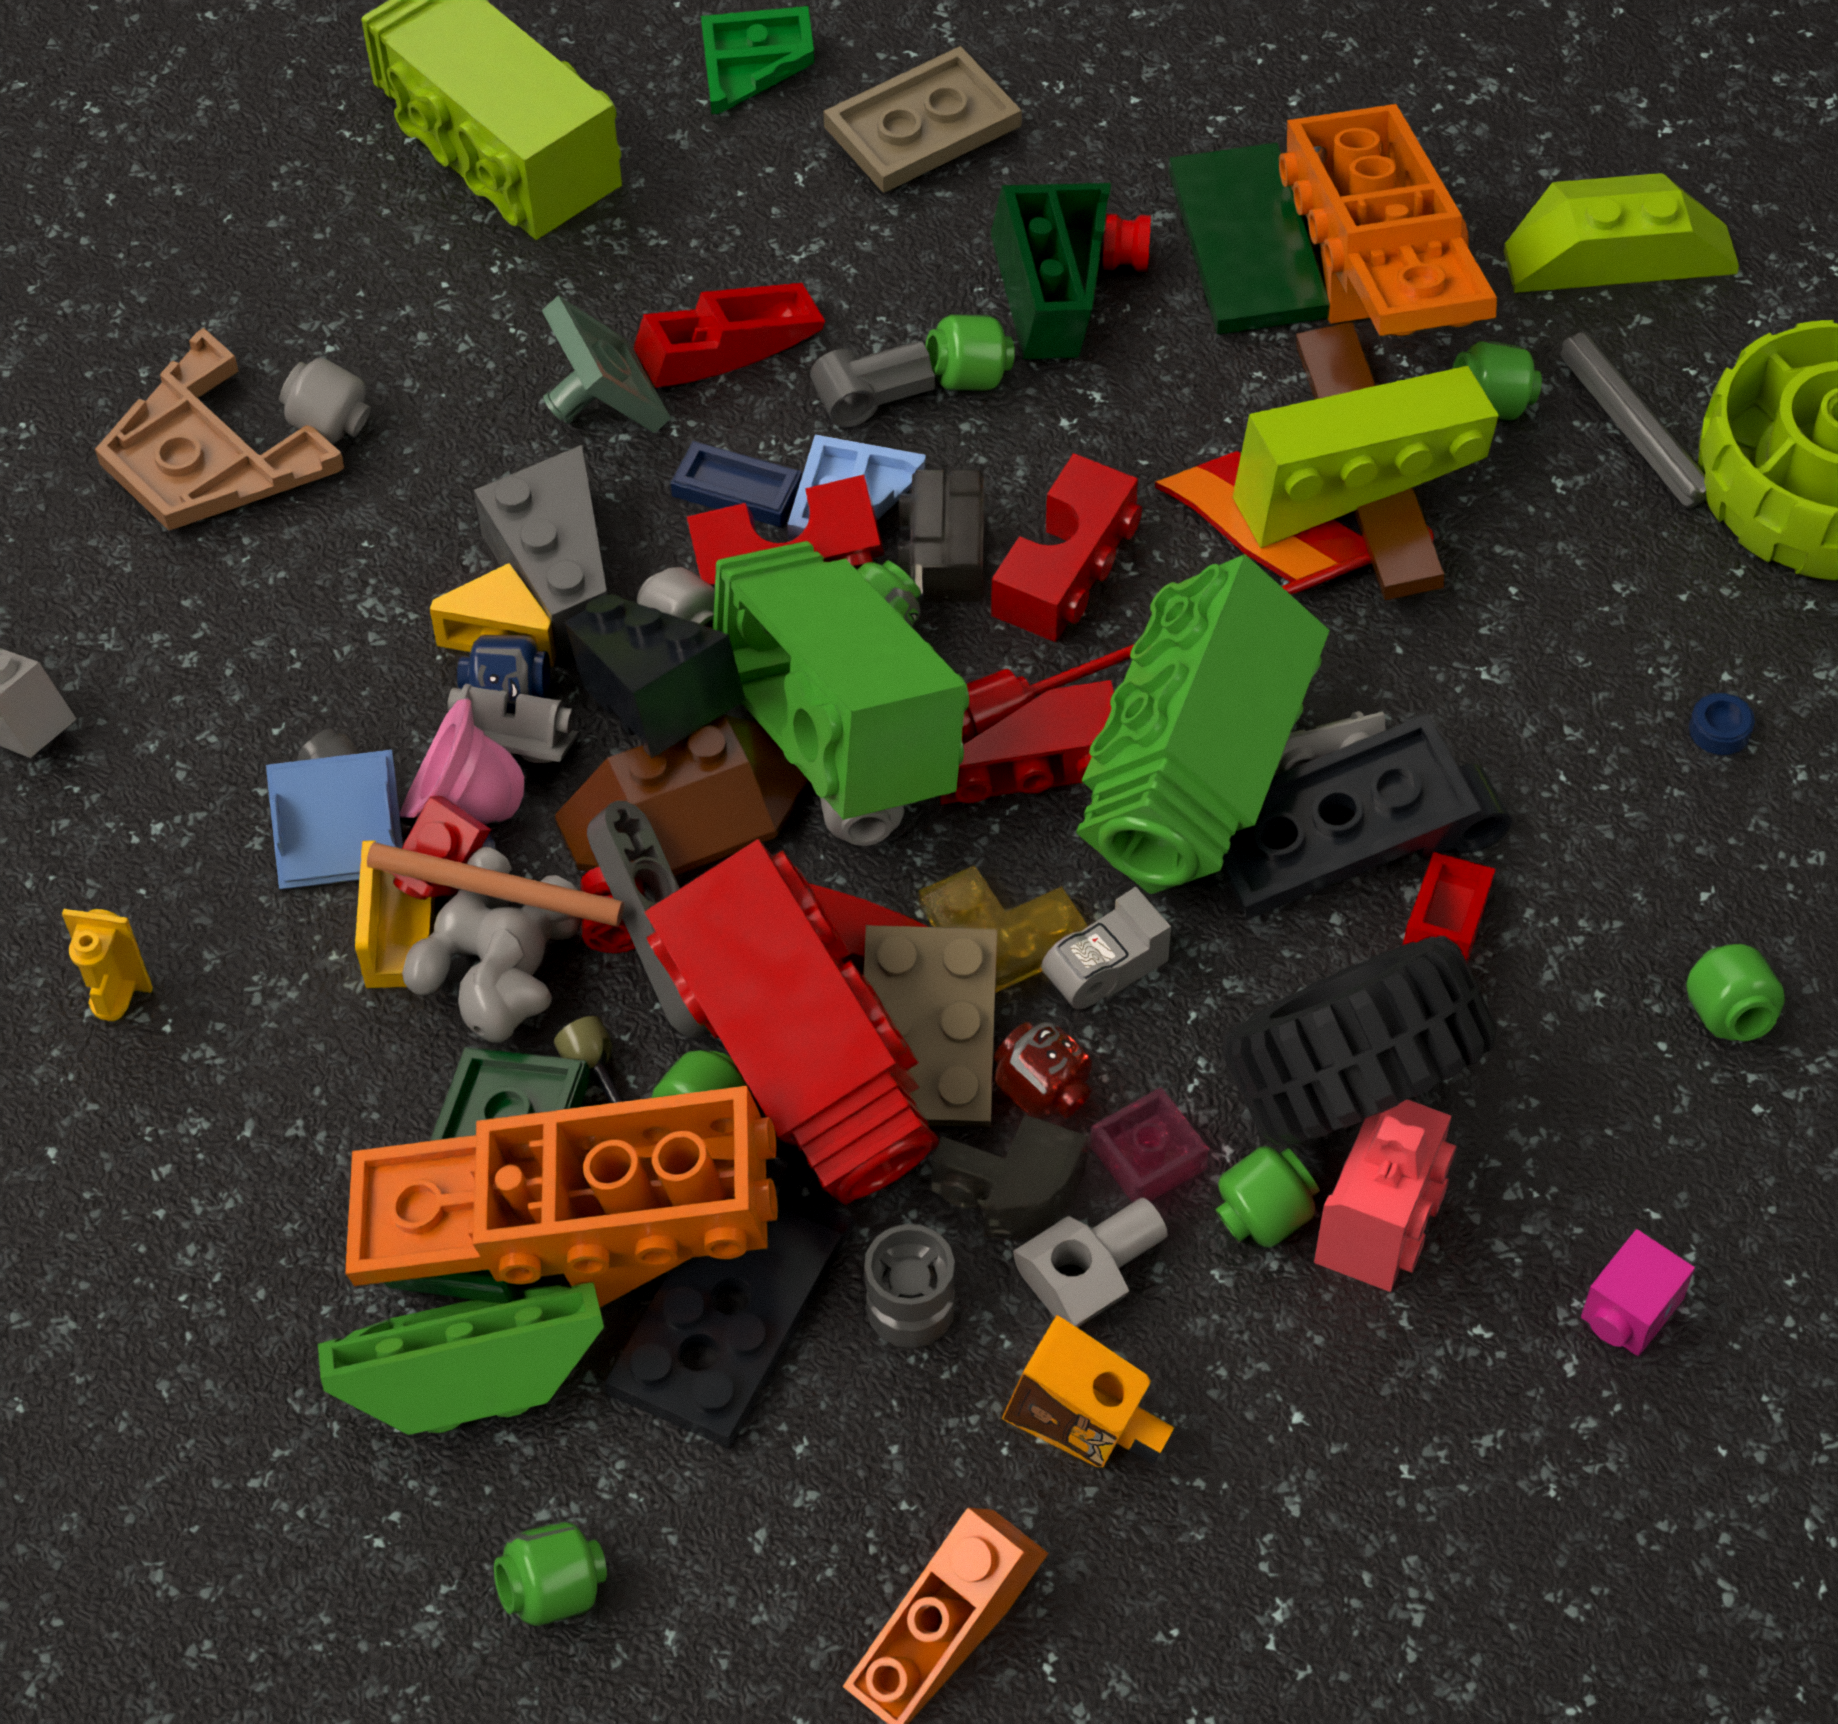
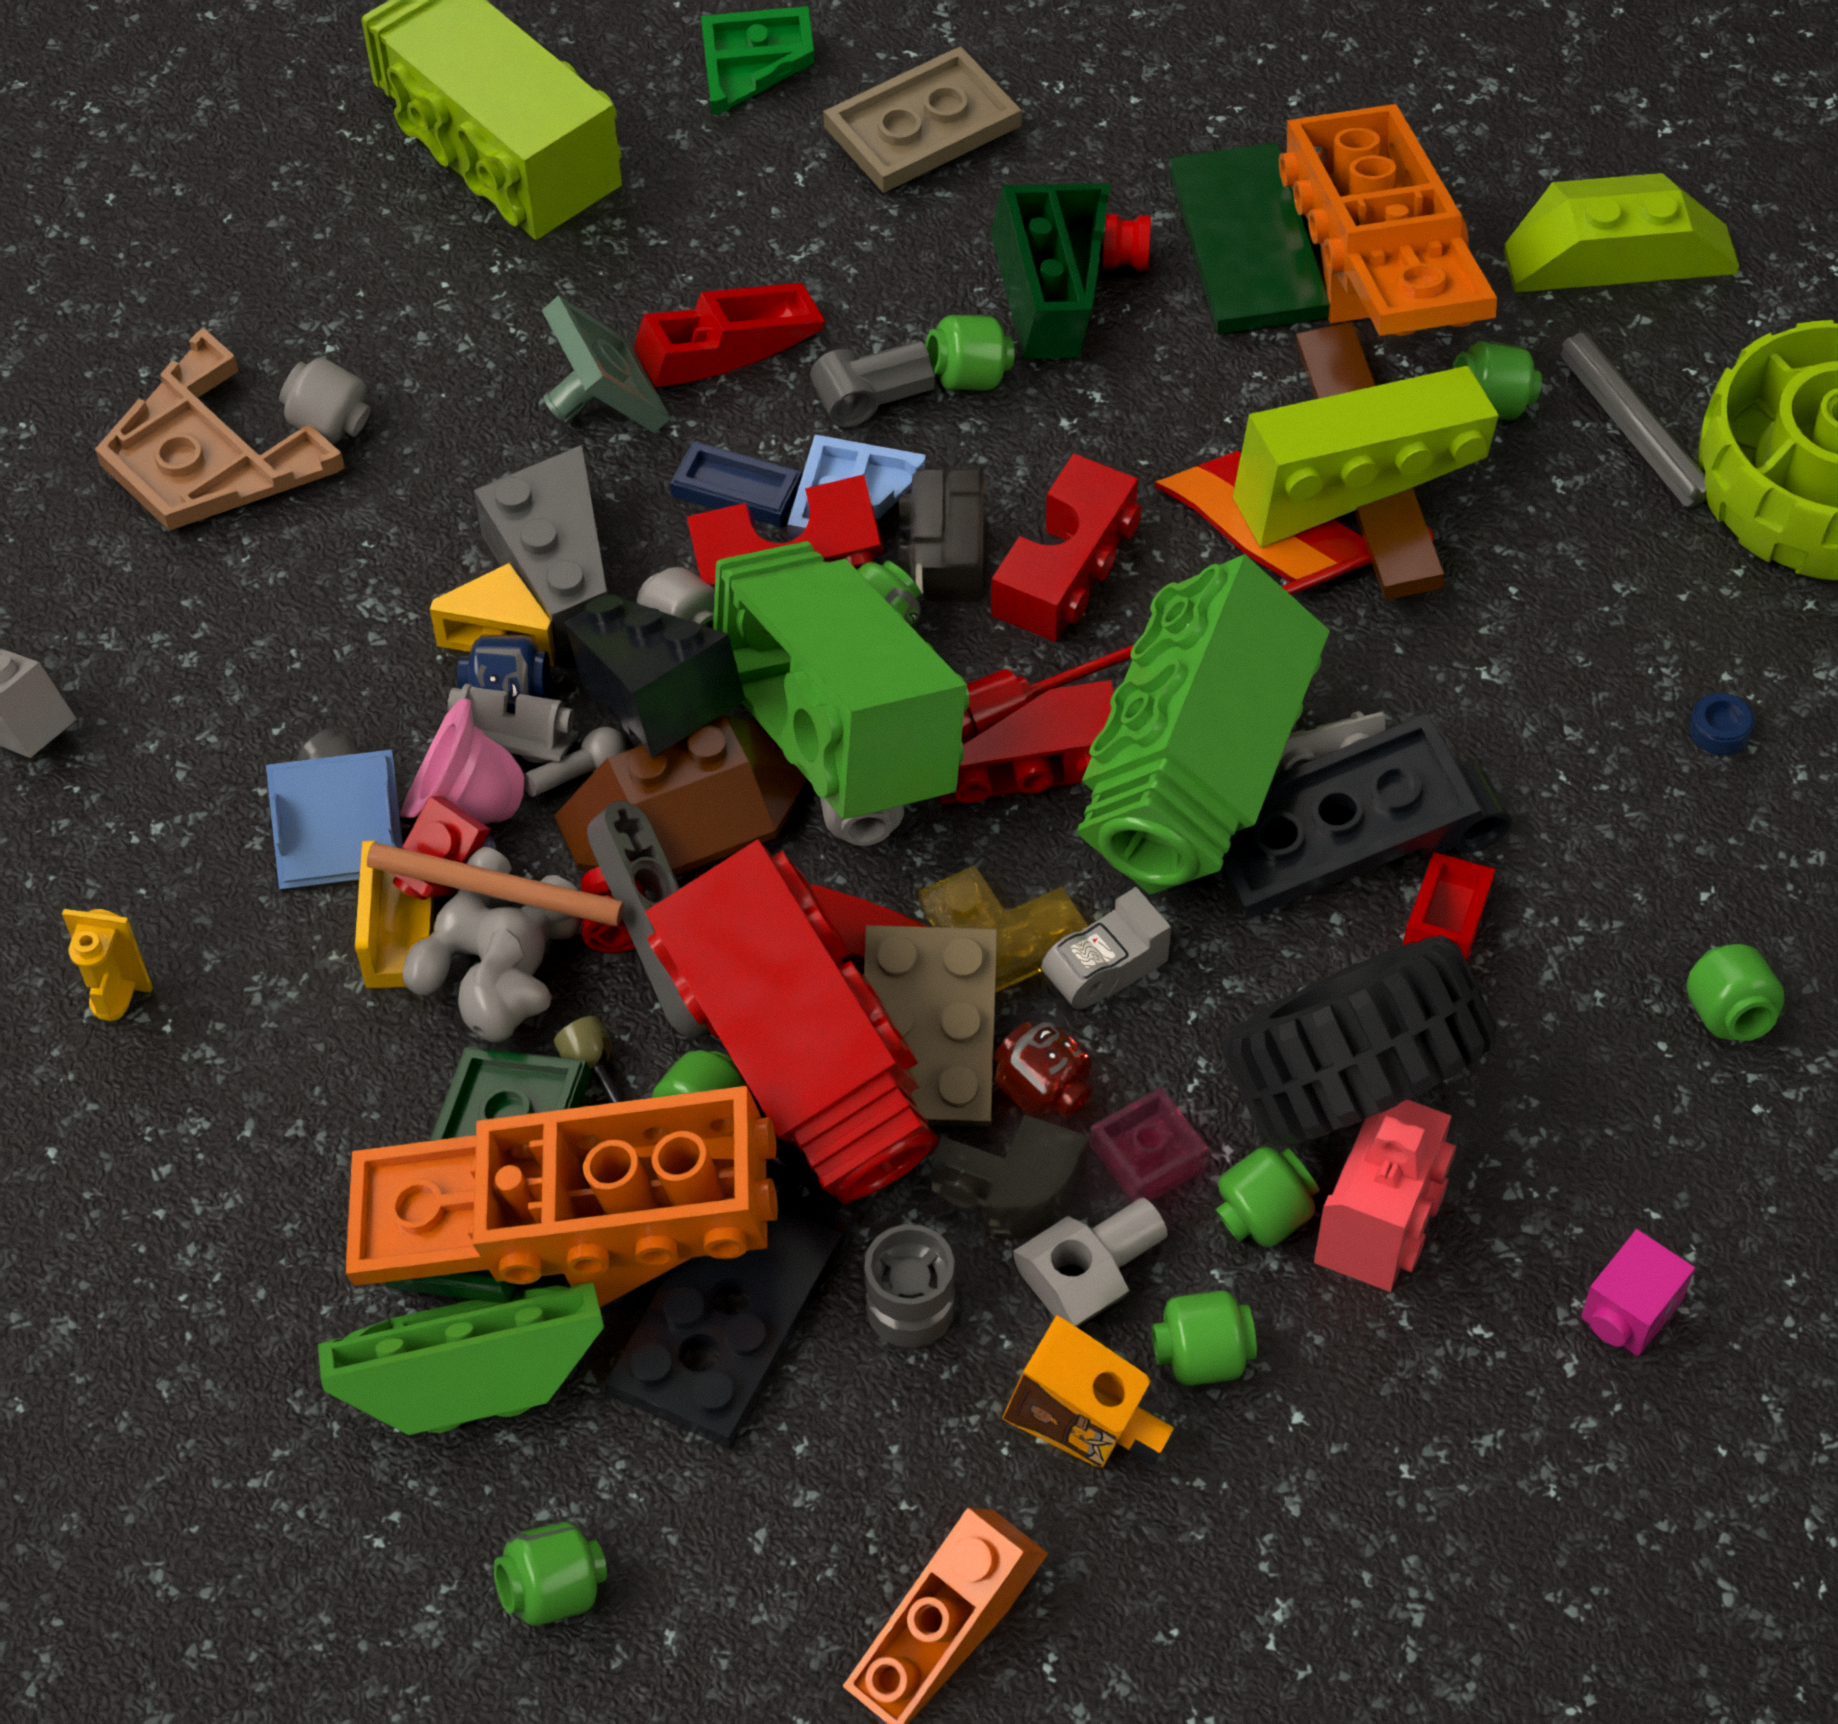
none -> light grey bar [523,727,630,797]
none -> bright green head [1151,1290,1257,1386]

